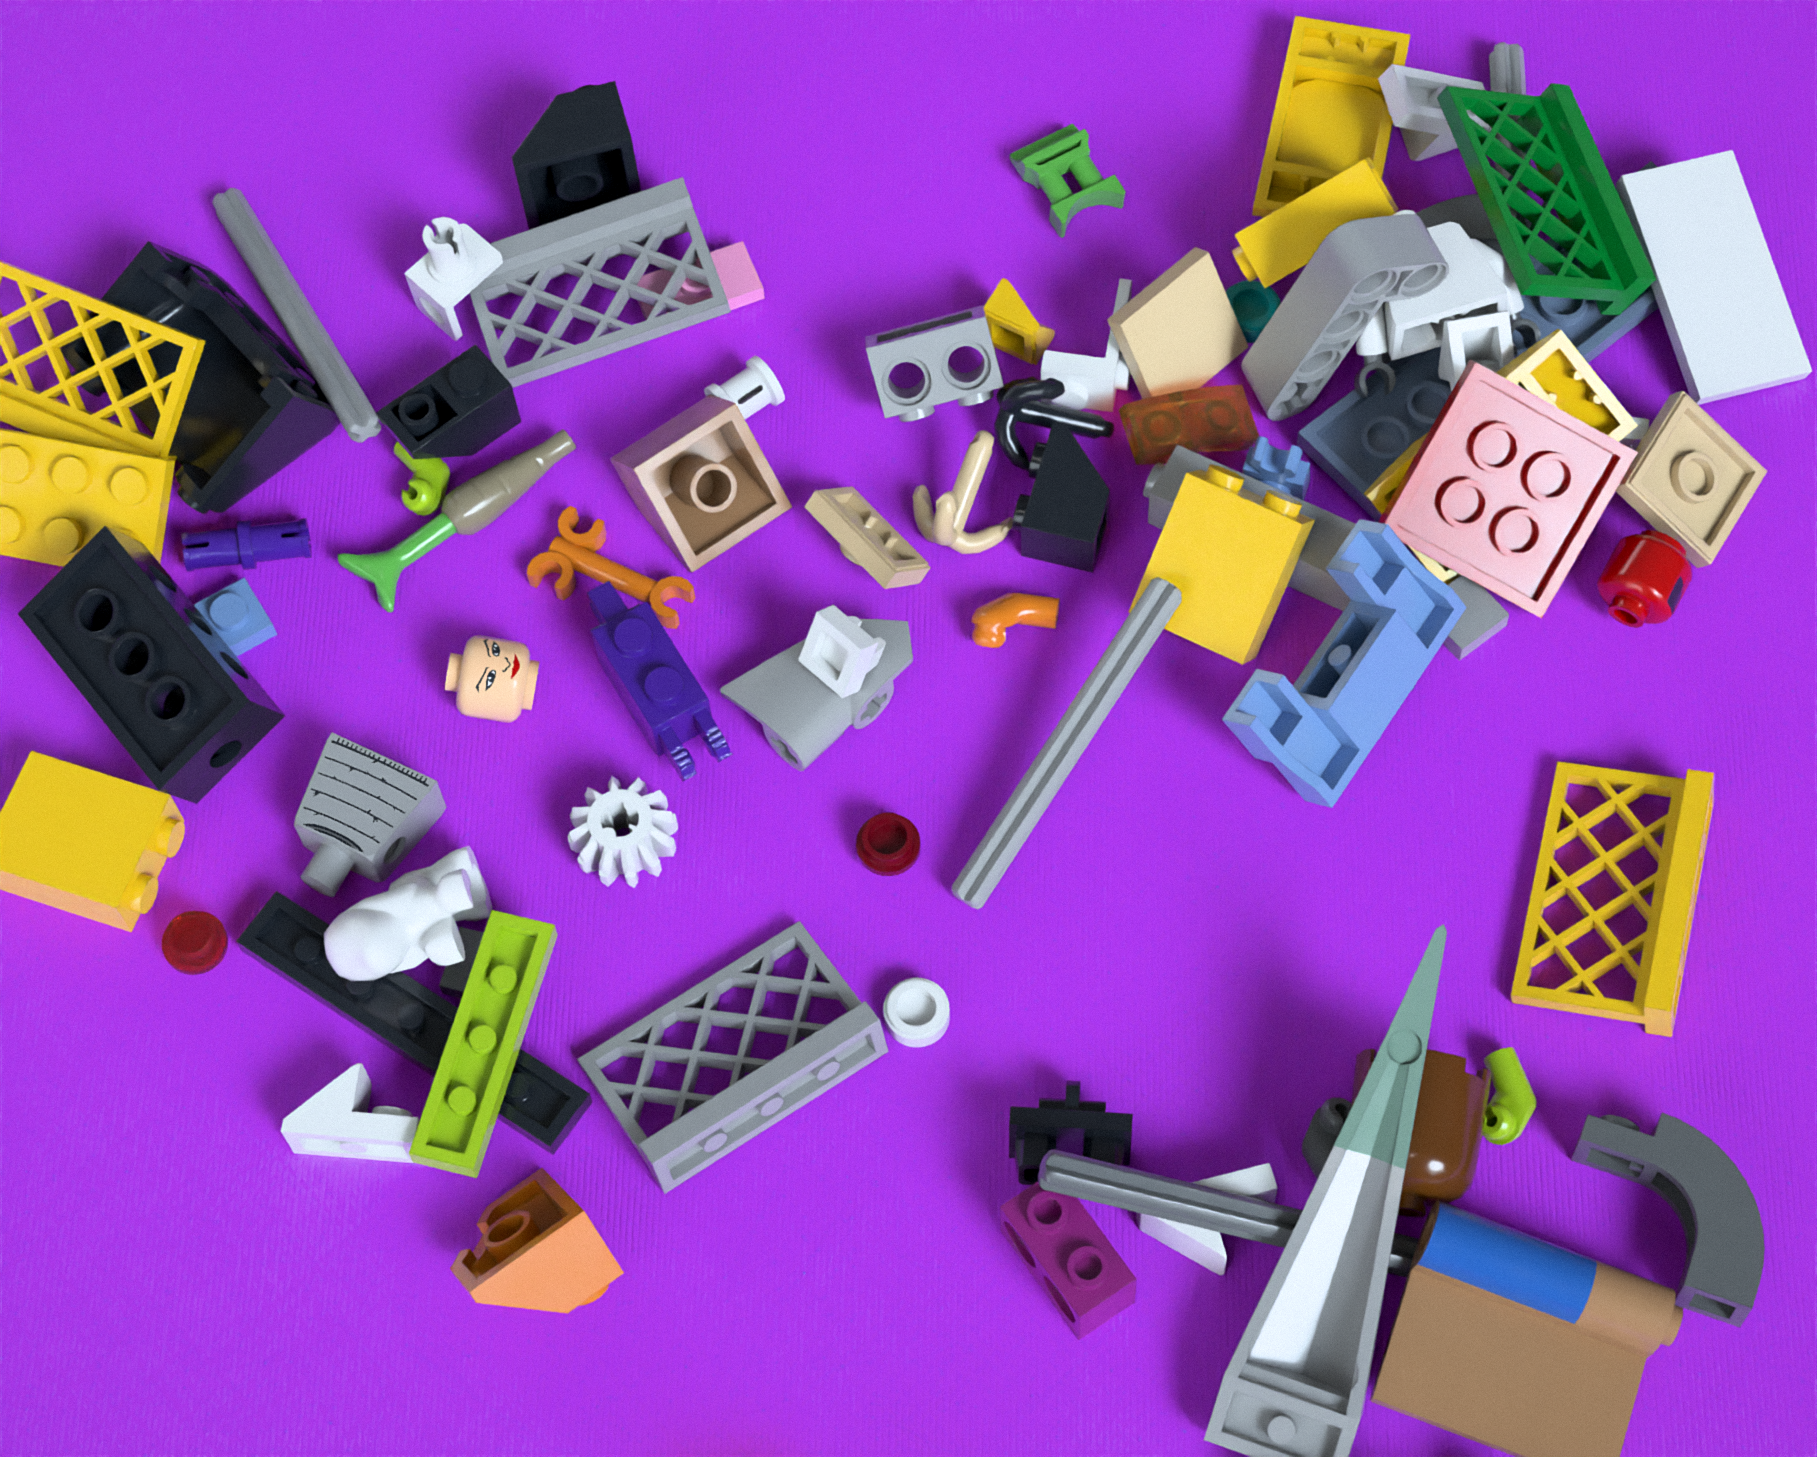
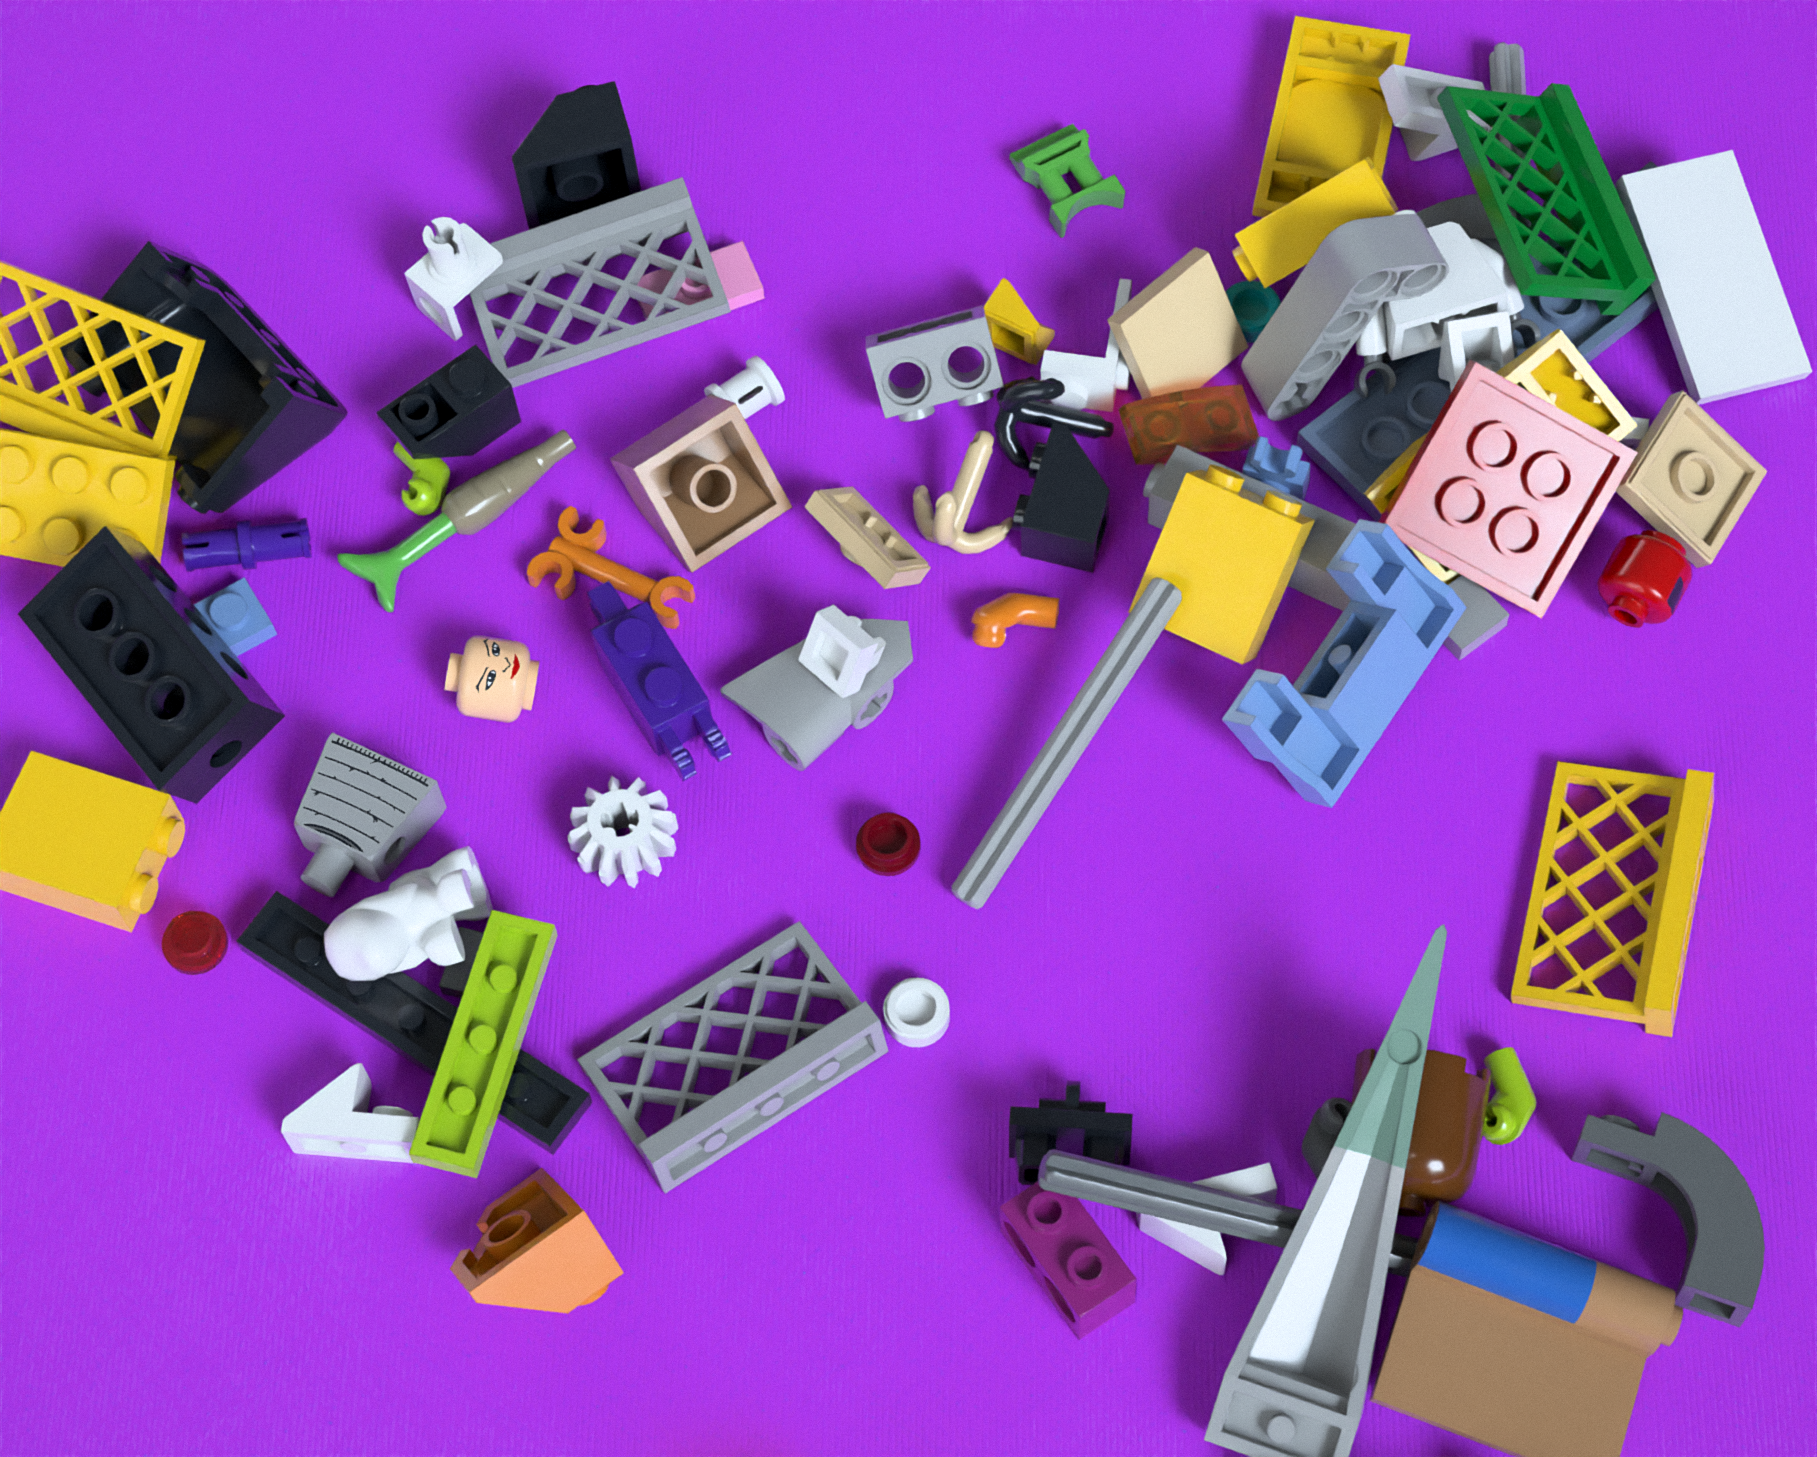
light grey axle [212,188,381,443] -> none

